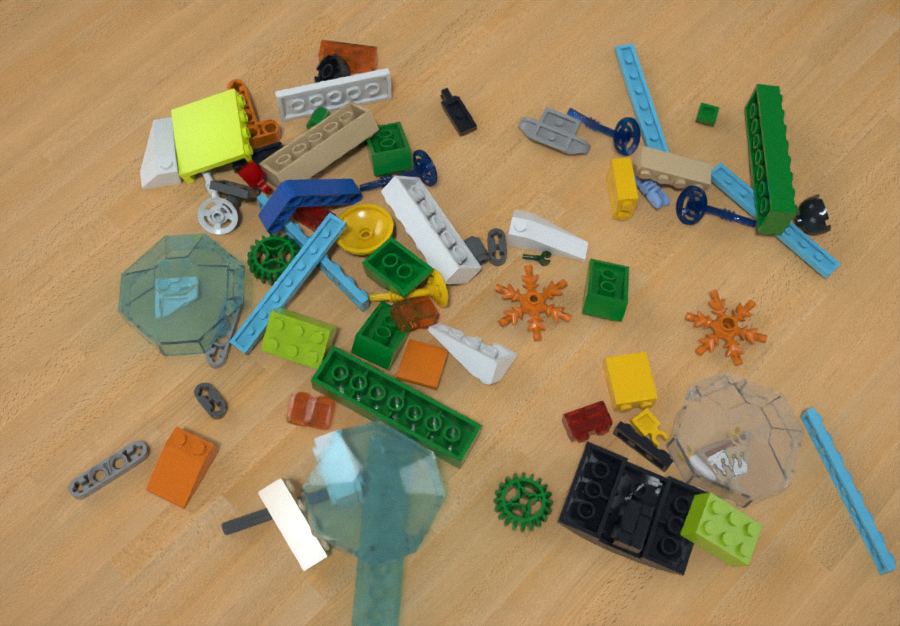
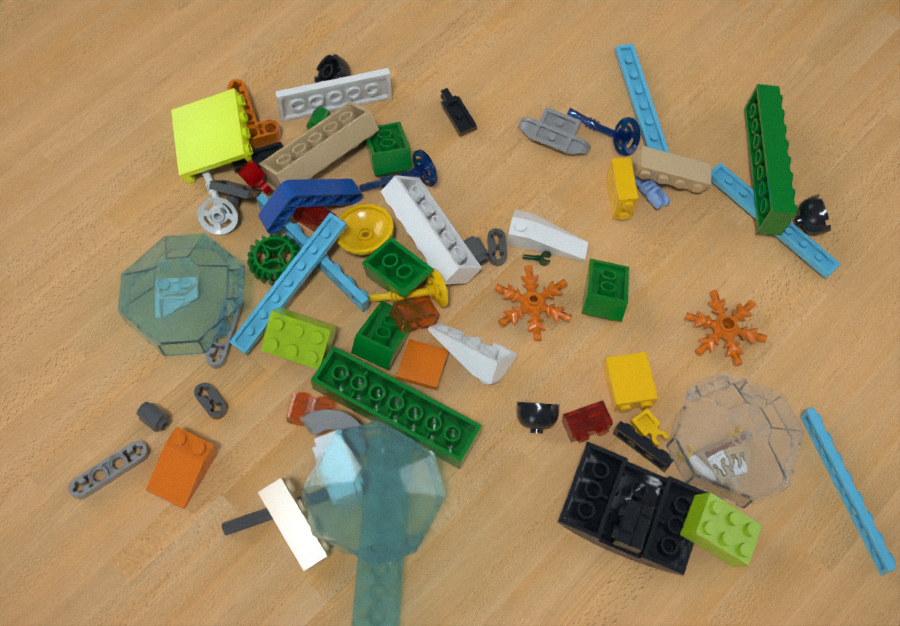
white wedge [140,117,182,190] -> none
clear orange brick [318,40,378,73] -> none
green gear [493,472,553,532] -> none
clear blue dish [676,186,757,228] -> none
green plate [695,102,719,127] -> none
none -> dark grey brick [137,402,170,432]
none -> light grey arch [299,409,368,456]
none -> black cylinder [516,402,560,434]

